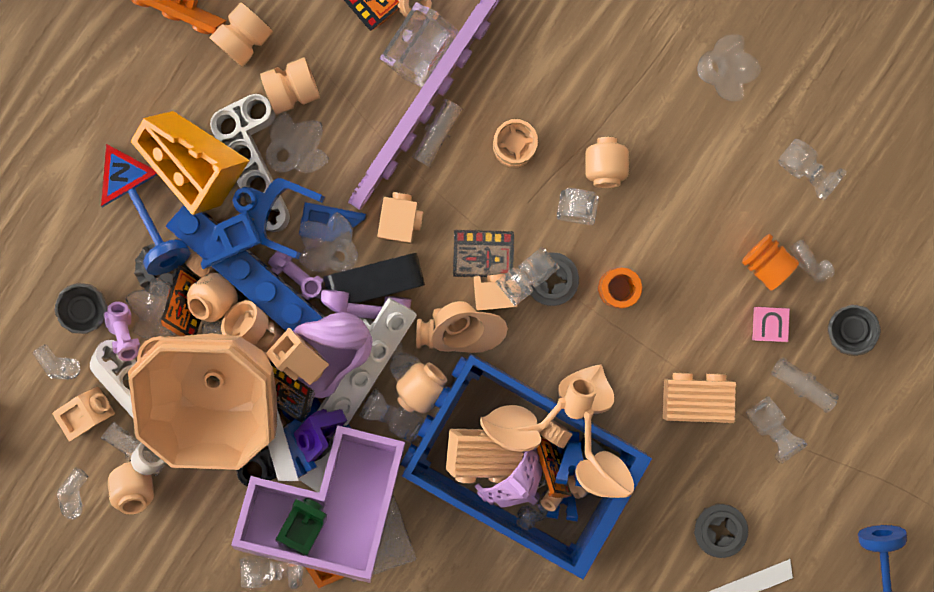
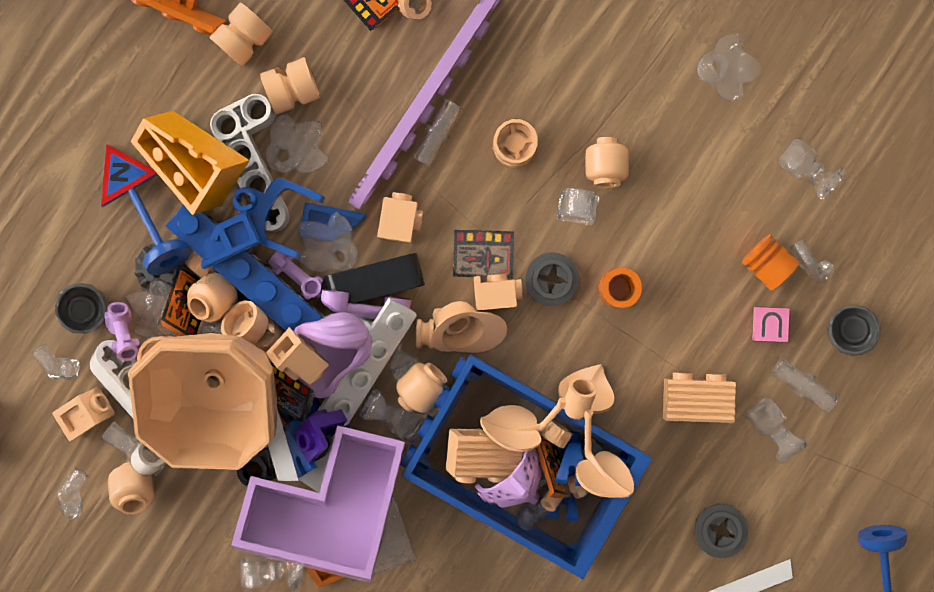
dark green bracket [275,498,327,556] -> none
clear brick [379,2,459,88] -> none
clear leg [496,246,560,306] -> none

